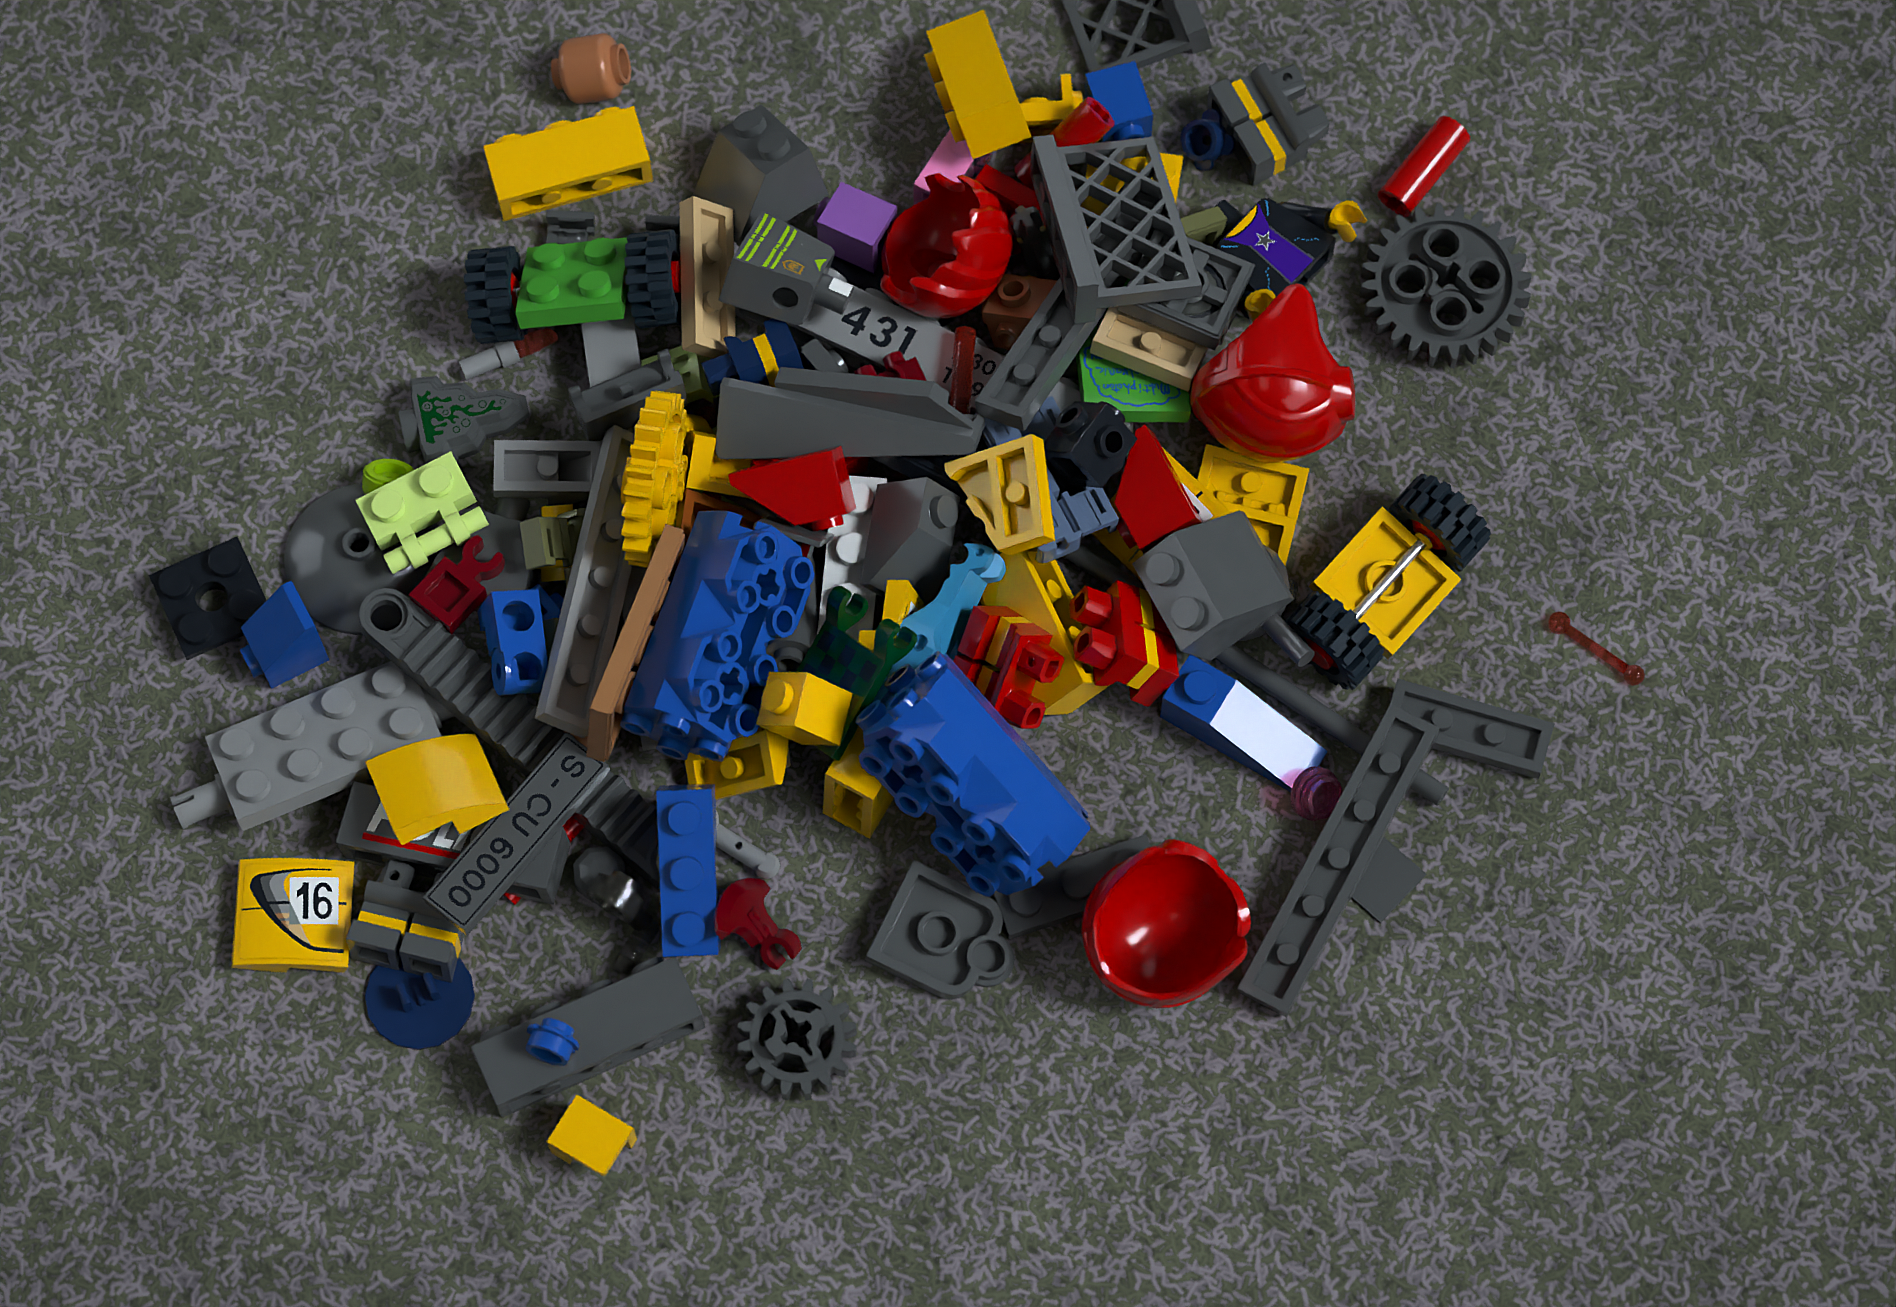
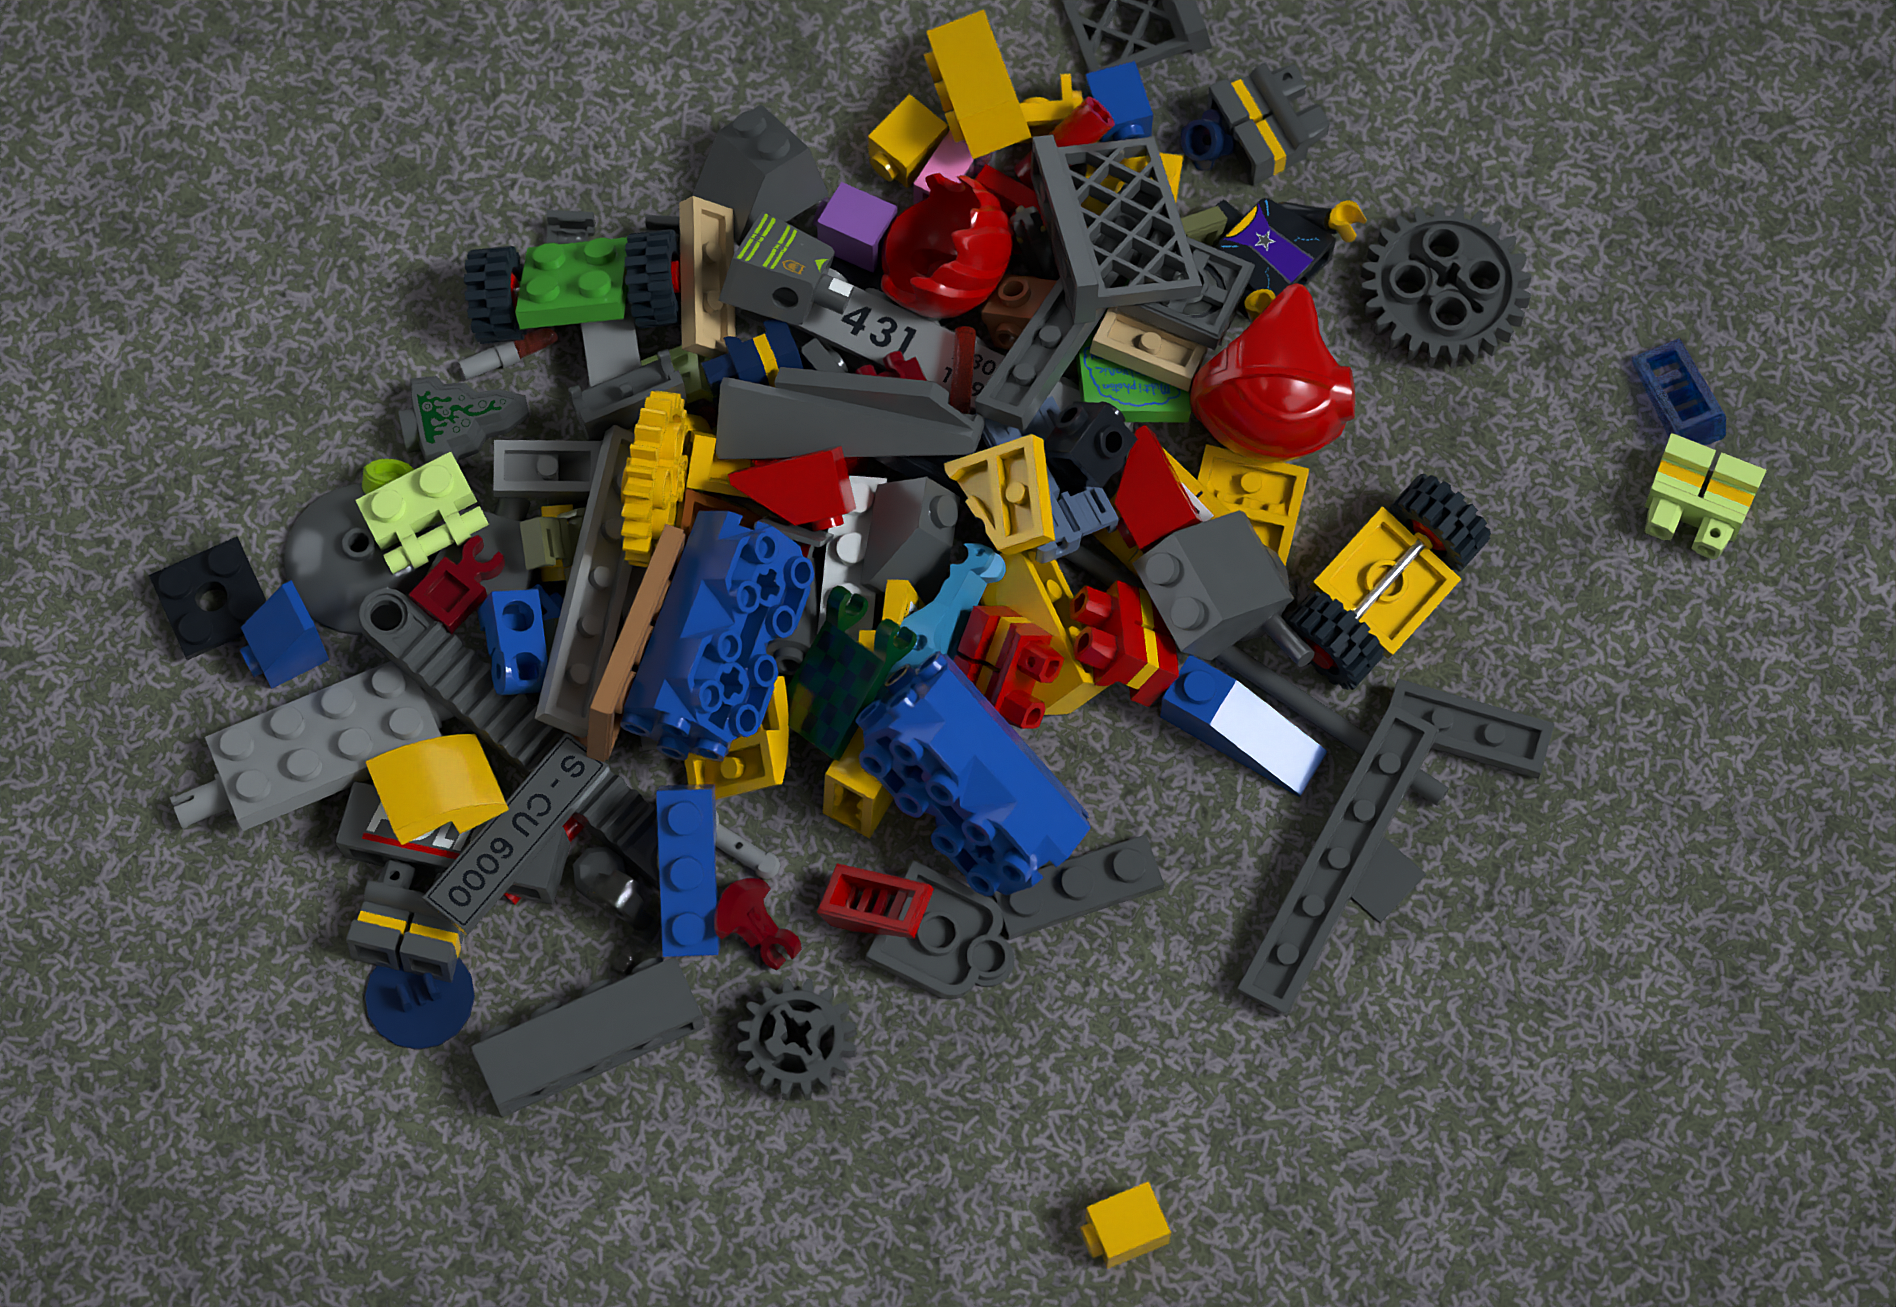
slope [231,858,354,973] -> none
yellow brick [483,106,653,221] -> none
blue plate [525,1018,579,1066] -> none
yellow panel [547,1094,637,1176] -> none
nougat head [551,33,631,104] -> none
yellow brick [756,672,853,746] -> none
red piece [1081,839,1251,1009] -> none
clear pink plate [1290,766,1343,821] -> none
red piece [1378,116,1470,217] -> none
clear red hinge [1548,612,1645,686] -> none
none -> red slope [817,863,934,939]
none -> yellow brick [868,94,948,188]
none -> yellow brick [1080,1181,1171,1269]
none -> clear blue slope [1632,338,1726,446]
none -> yellowish green hips [1644,433,1766,560]

